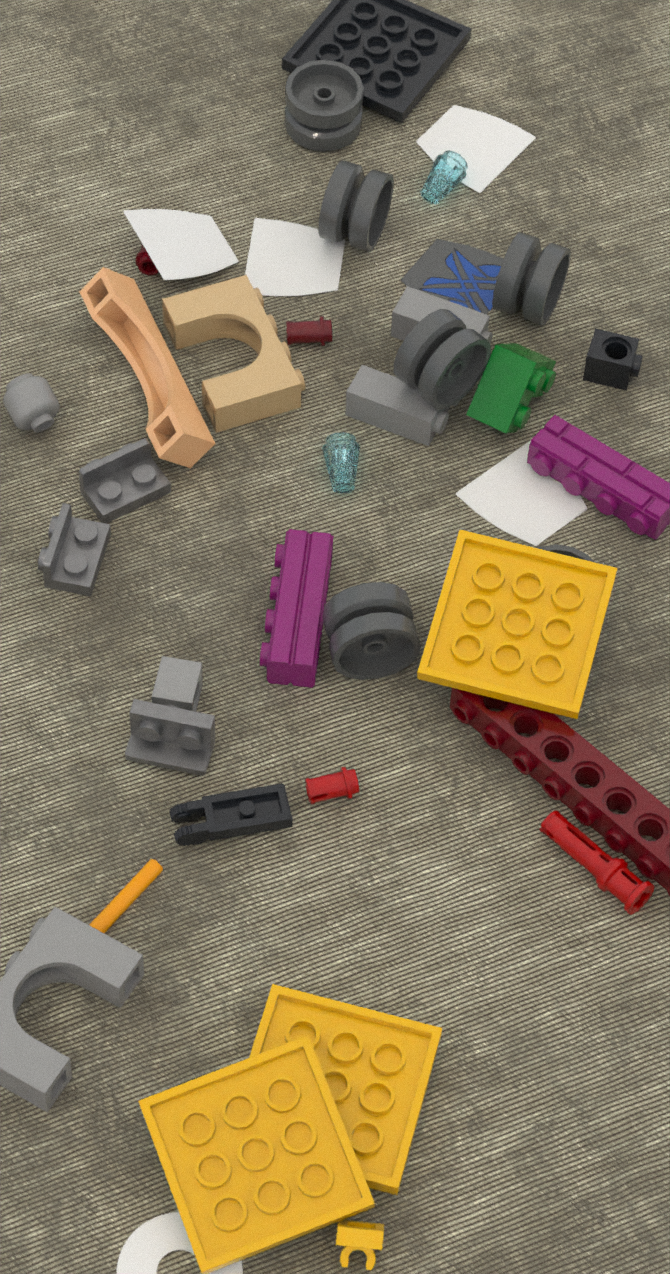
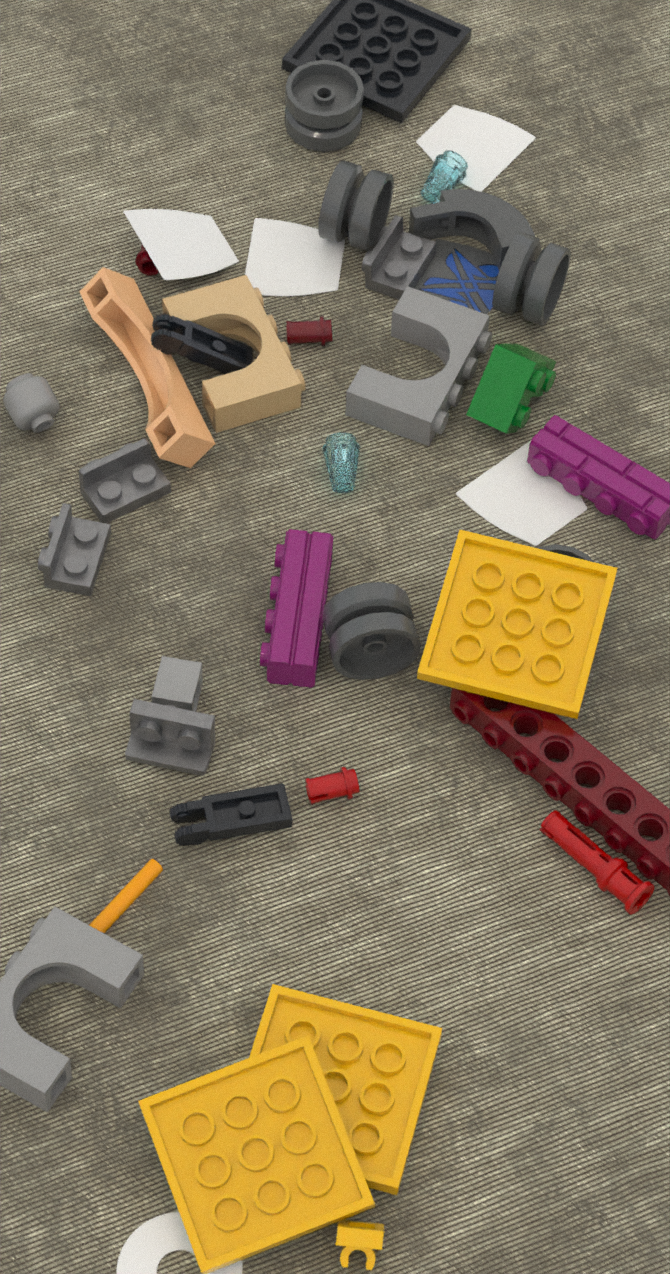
dark grey wheel [394,309,491,409] -> none
black brick [583,328,643,391] -> none
none -> black hinge [151,313,253,374]
none -> flat silver bracket [362,215,437,299]
none -> dark grey arch [409,189,536,271]

